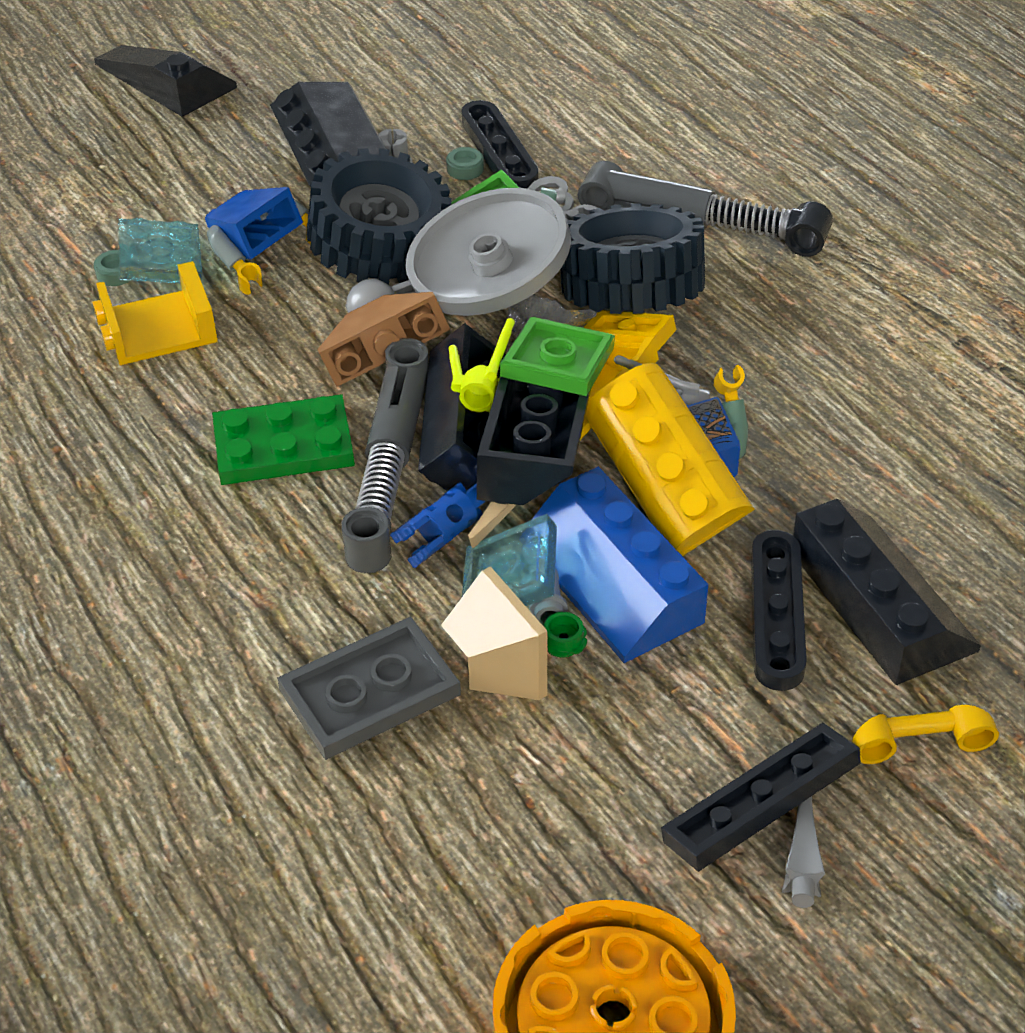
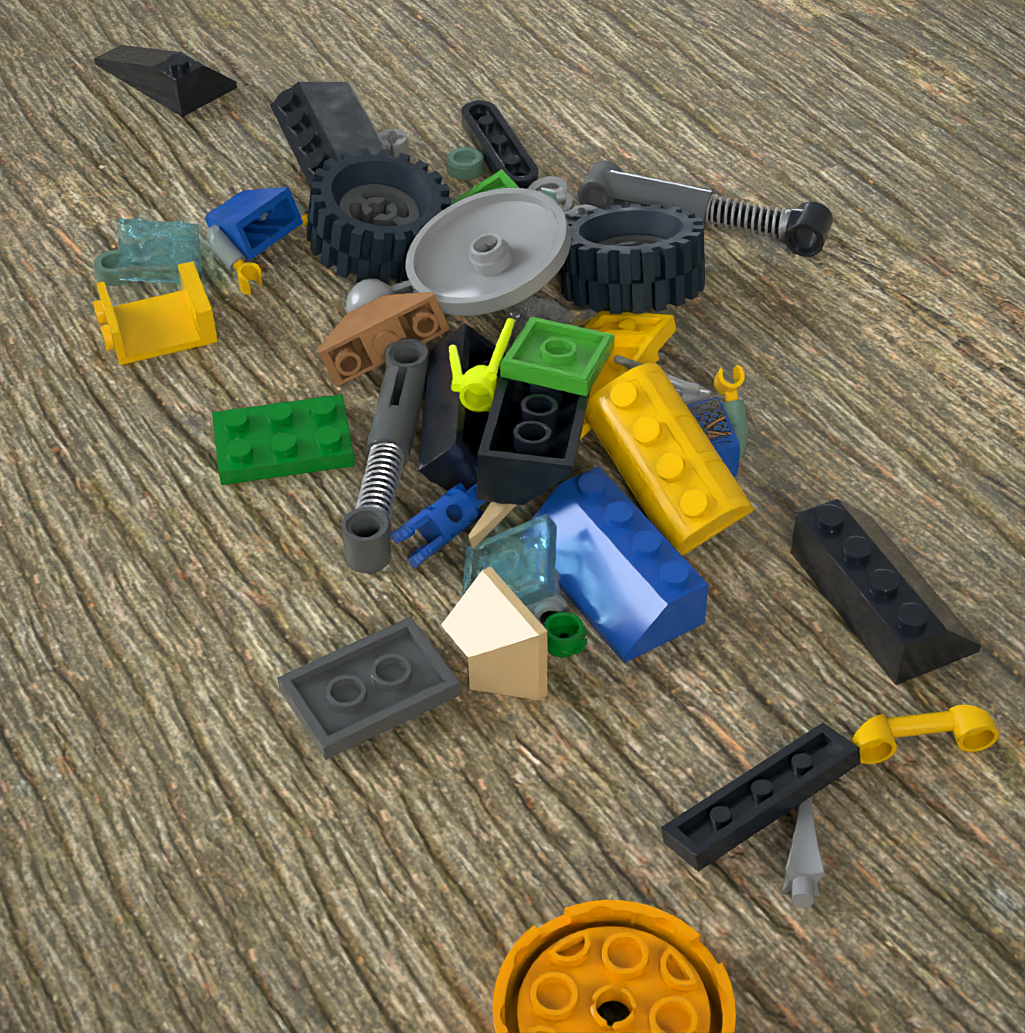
black plate [751,530,807,691] -> none

